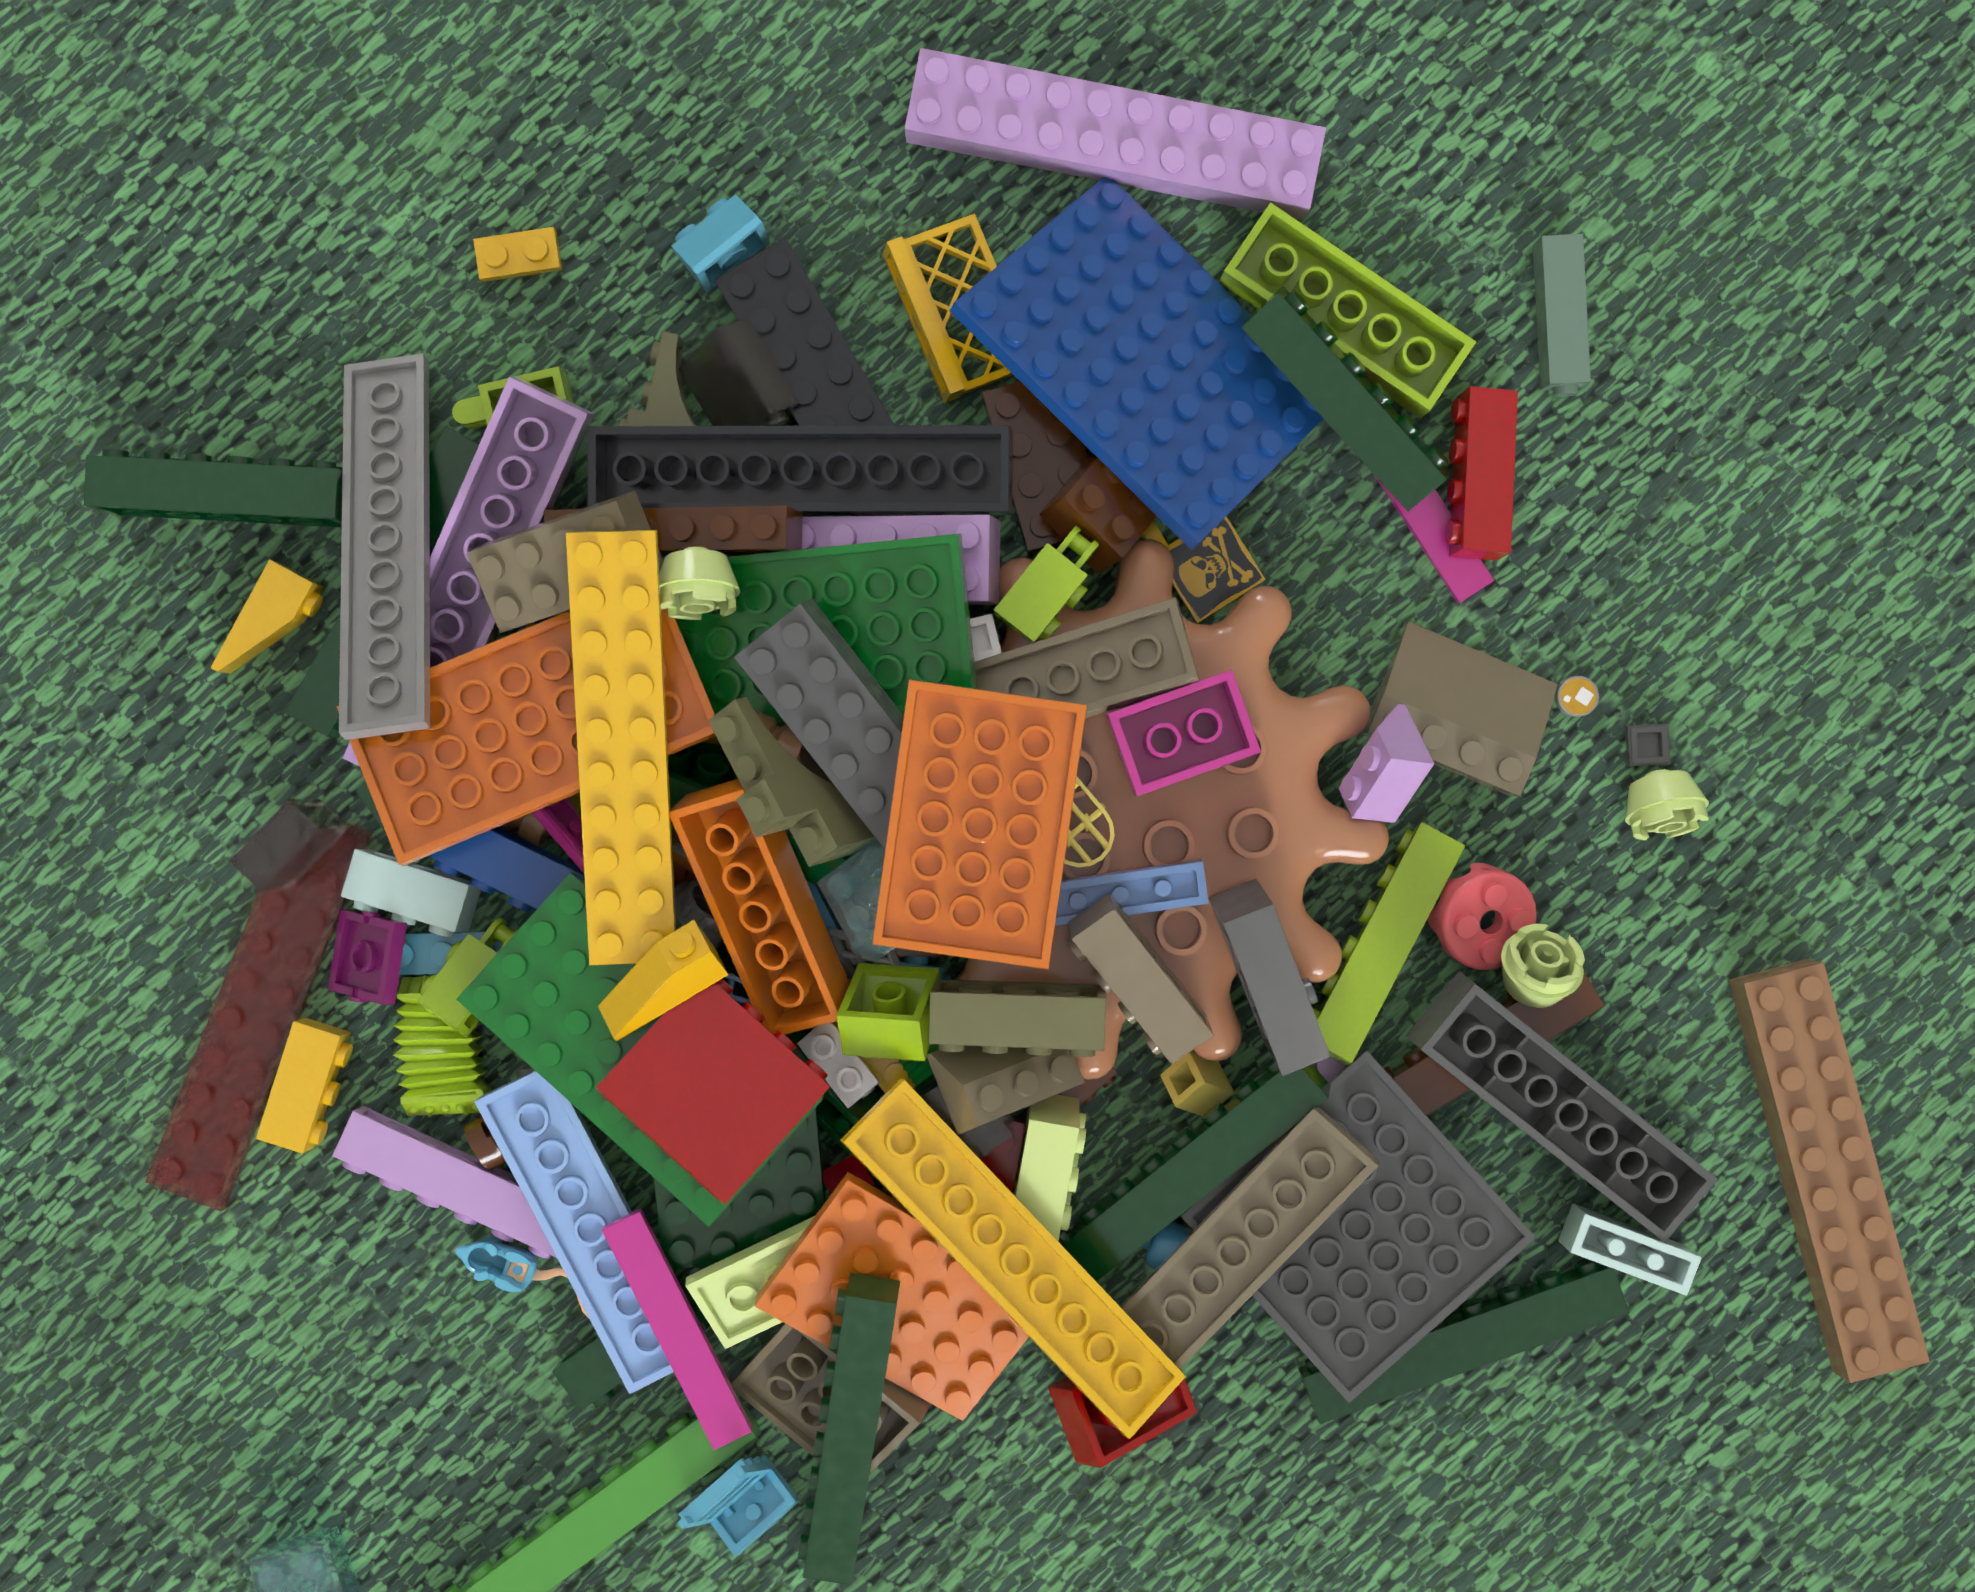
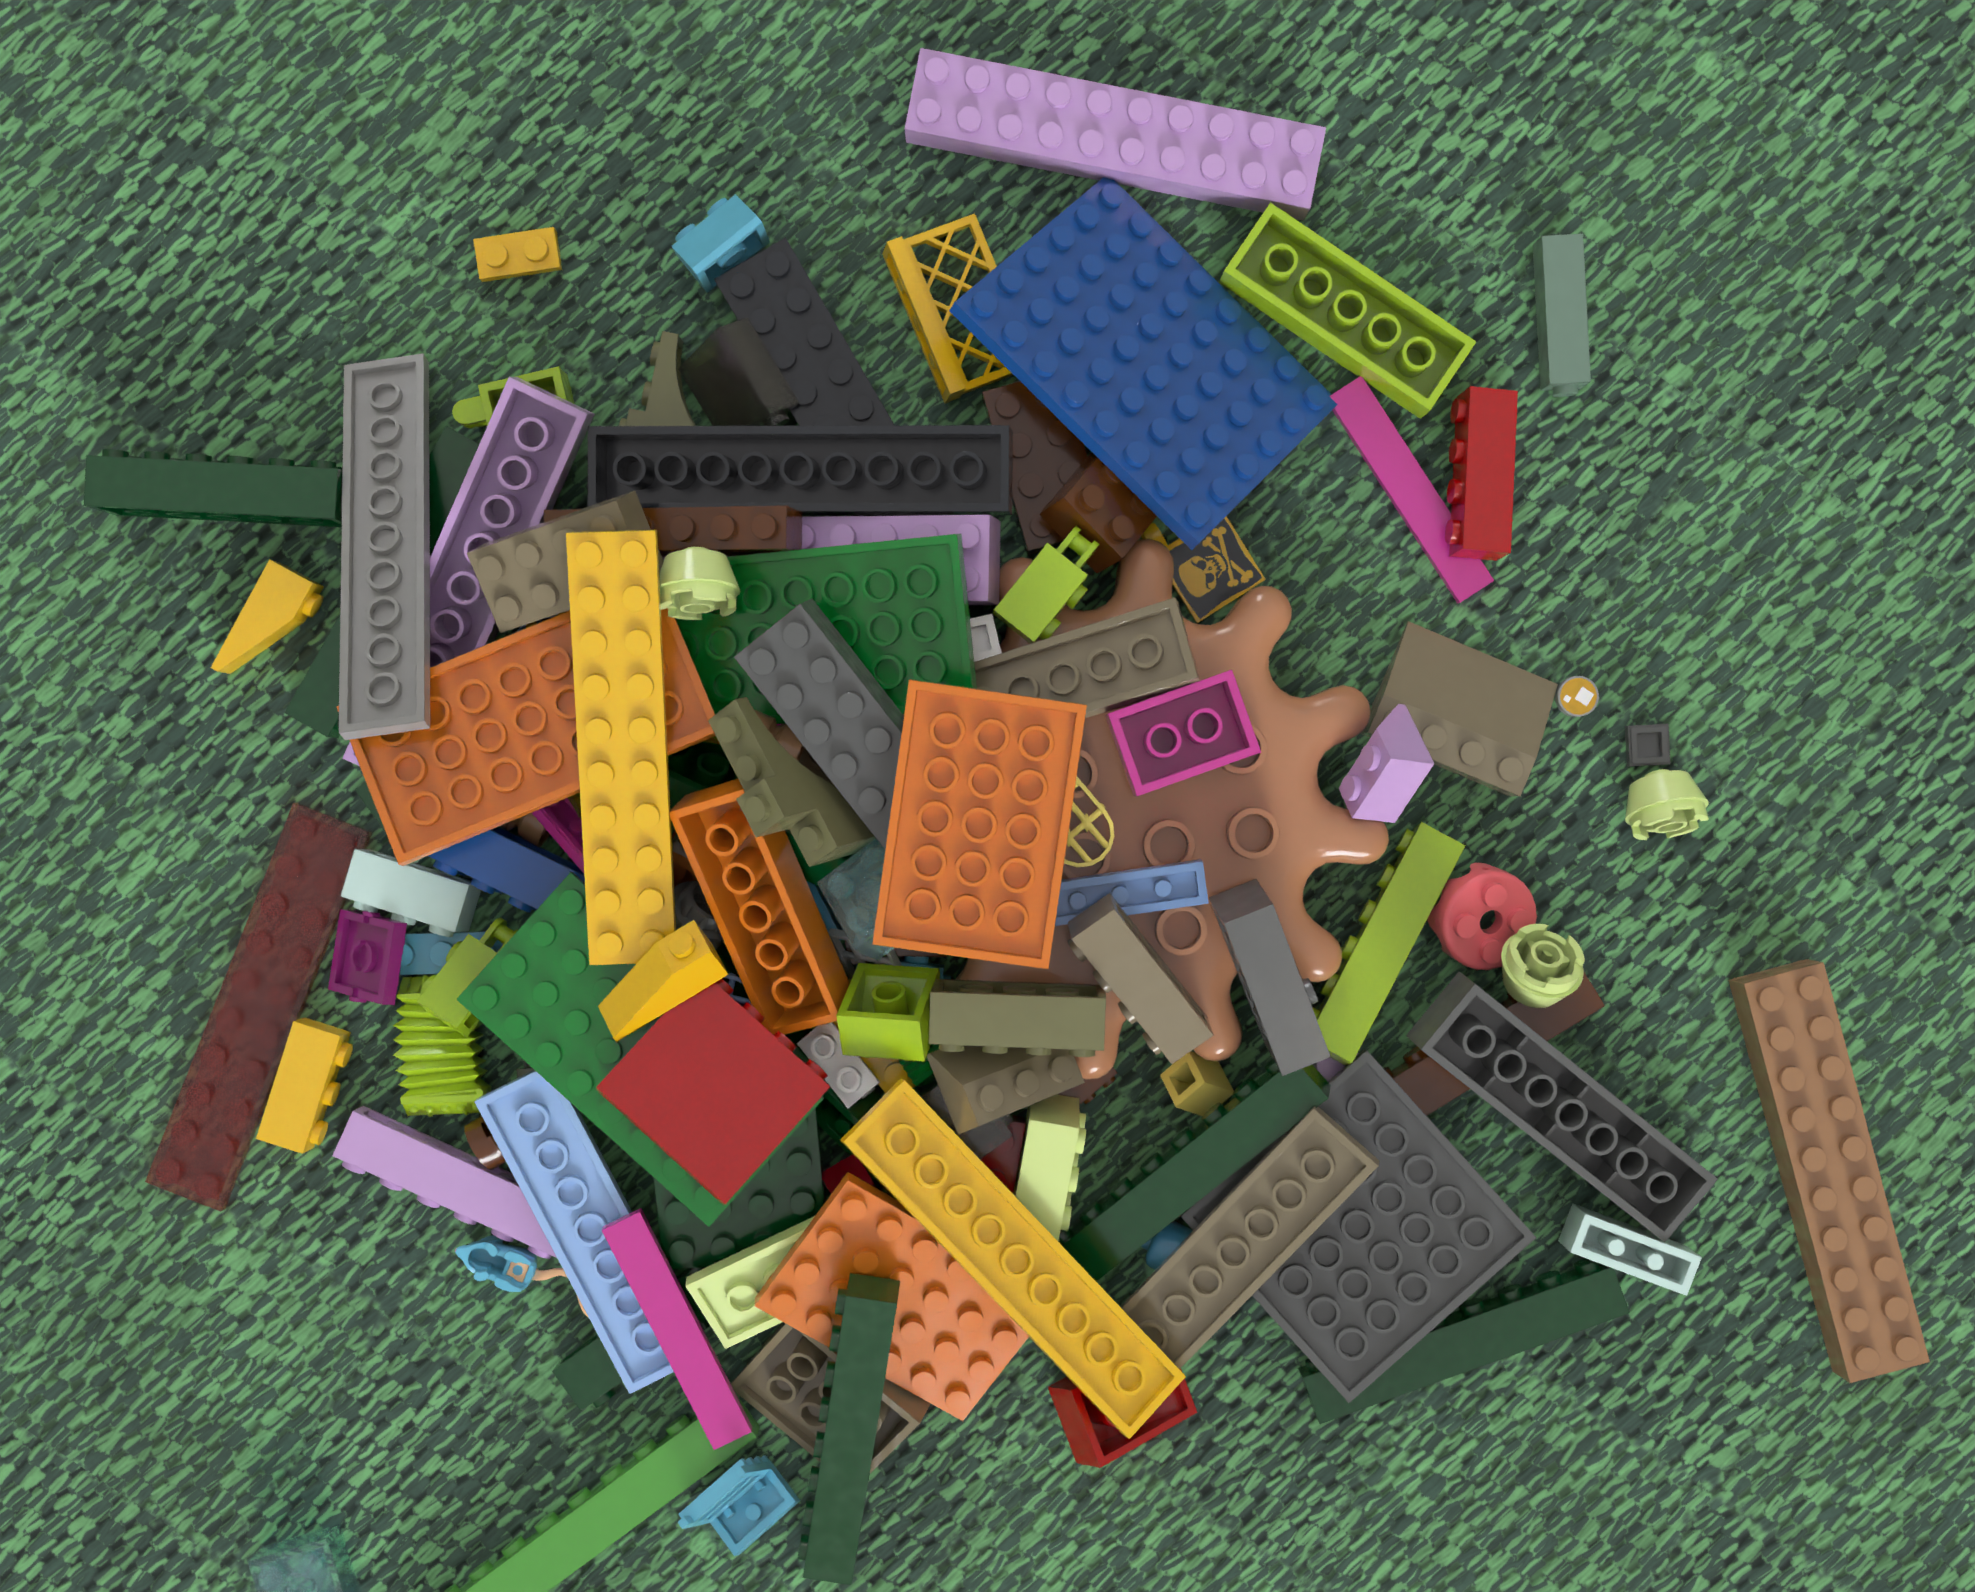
clear smoke brick [230,799,349,891] -> none
dark green brick [1241,286,1449,512] -> none

